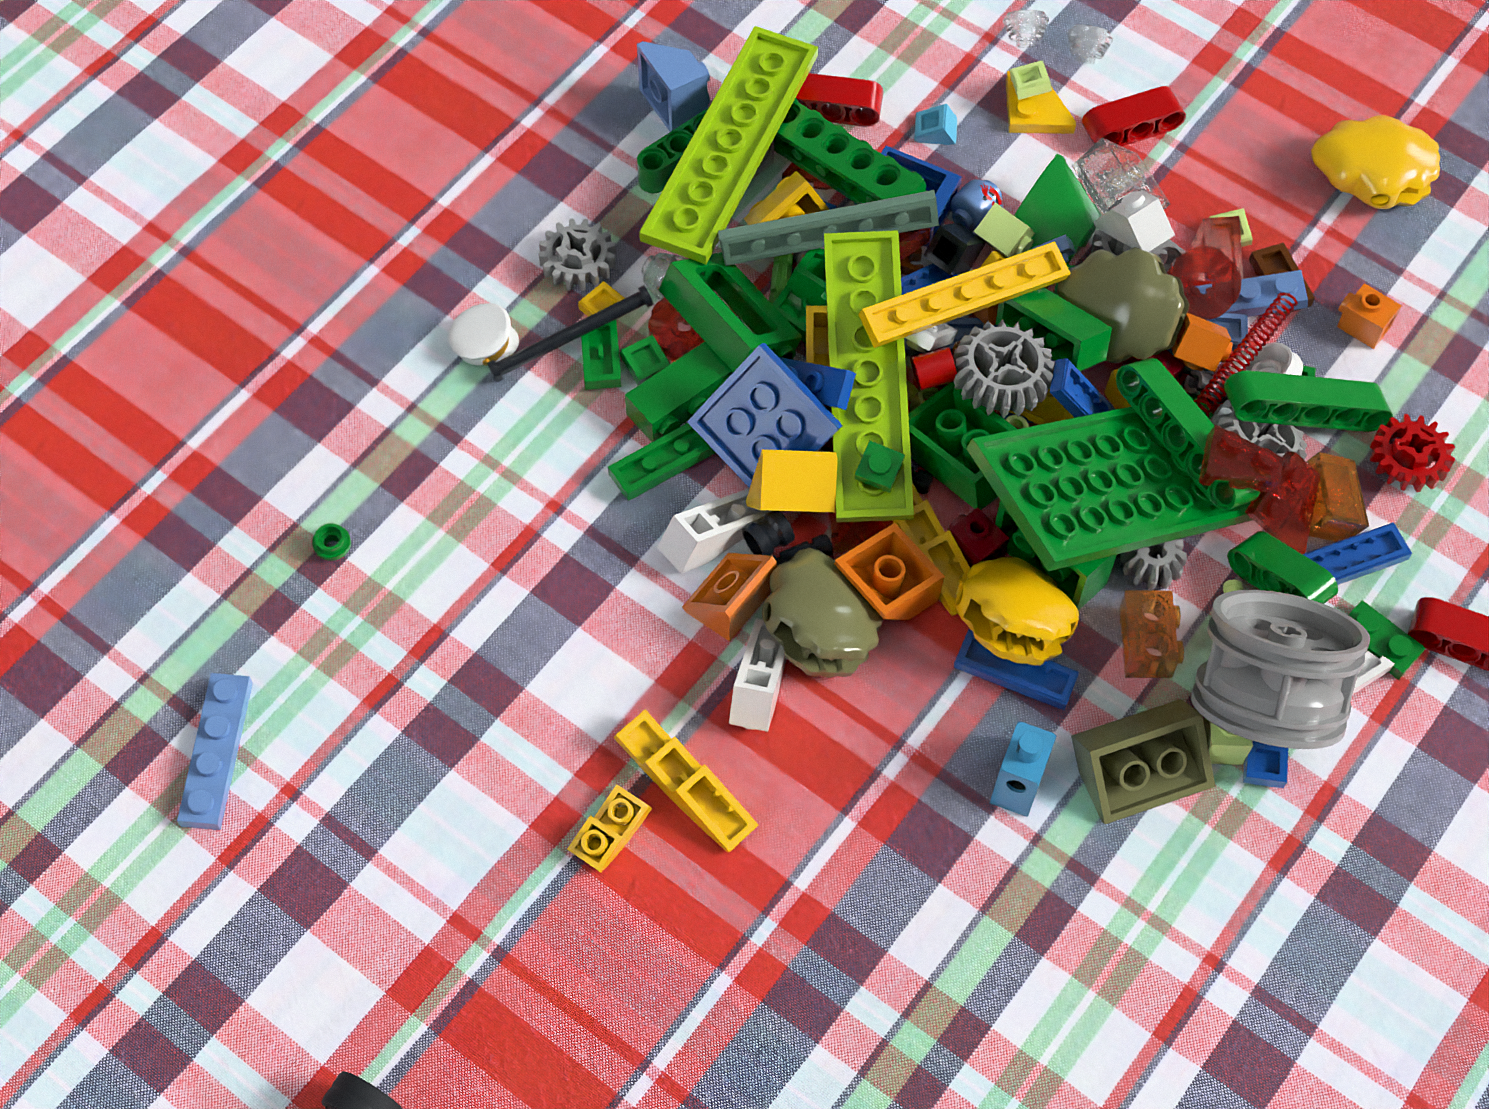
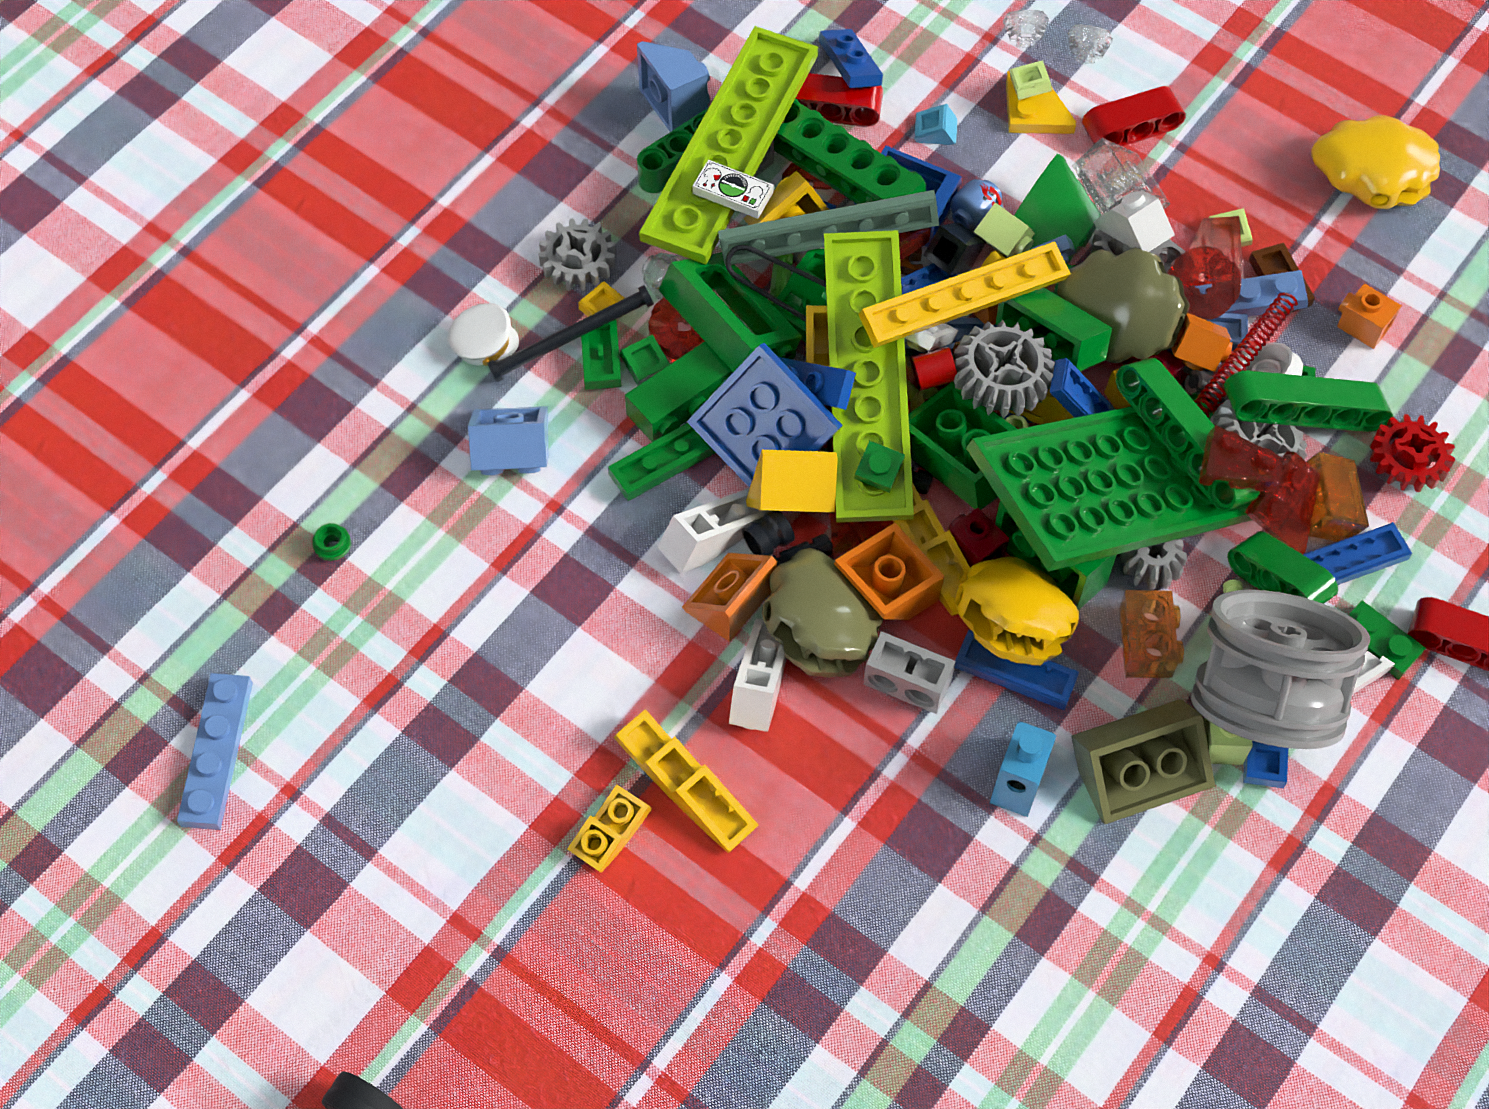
none -> medium blue slope [468,406,549,475]
none -> white tile [692,160,774,219]
none -> black piece [725,244,826,322]
none -> blue plate [819,29,883,88]
none -> light grey brick [864,631,955,714]

